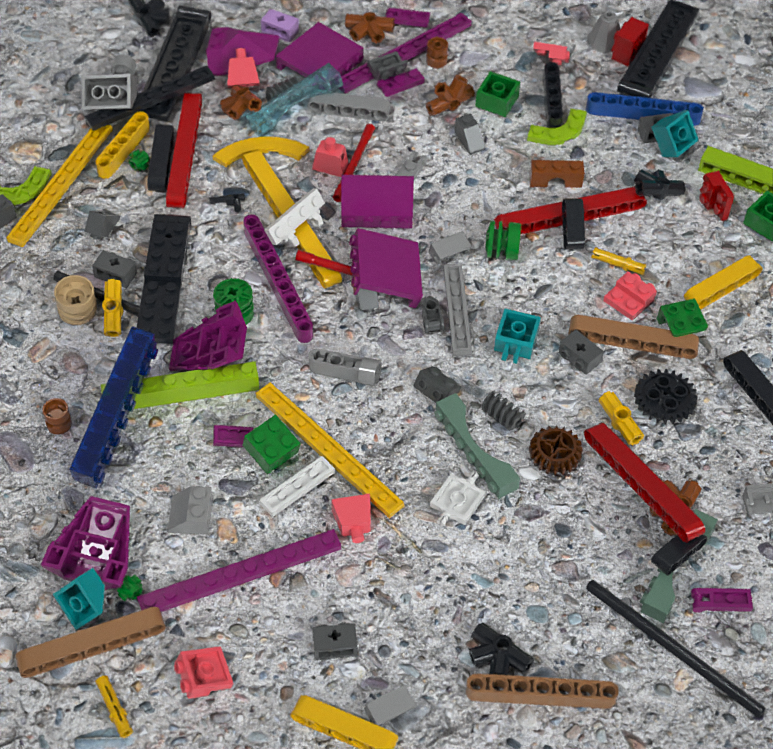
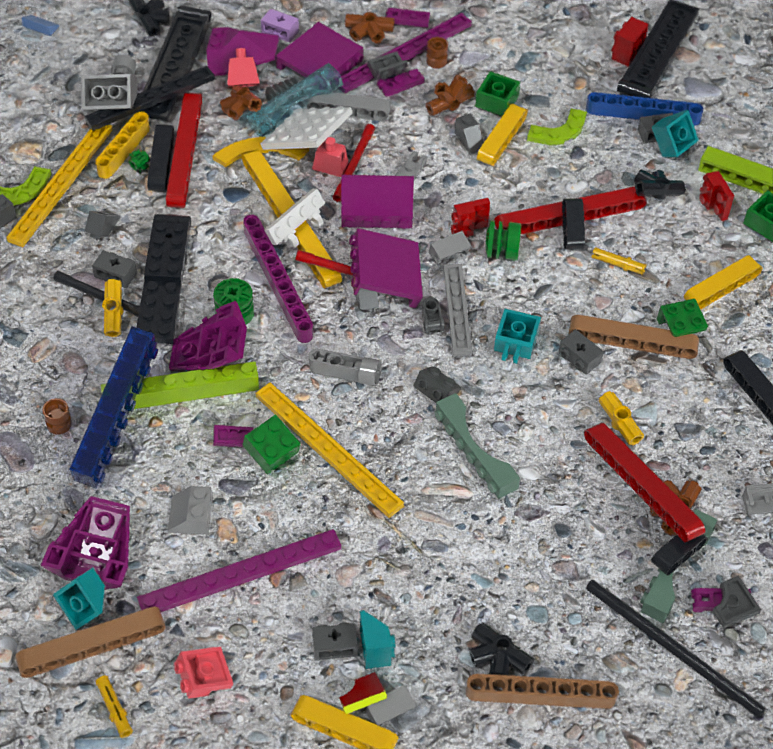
tan wheel [54,275,97,325] -> none
green gear [117,574,143,601] -> none
black hose [209,193,245,212] -> none
white plate [259,456,335,517] -> none
coral torso [331,494,371,543] -> none
white plate [430,471,486,527] -> none
dark grey piece [482,390,526,430] -> none
dark orange arch [529,160,585,188] -> none
reddish brown gear [529,425,583,475] -> none
coral plate [533,42,570,65] -> none
black beam [543,62,563,128] -> none
light grey cone [587,11,620,54] -> none
coral plate [603,271,657,320] -> none
black gear [634,369,698,425] -> none
none -> medium blue slope [21,15,59,36]
none -> white plate [261,106,353,150]
none -> red tile [339,672,387,714]
none -> teal slope [359,610,396,669]
none -> red plate [450,198,490,238]
none -> yellow beam [477,103,528,166]
none -> dark grey tile [712,576,761,629]

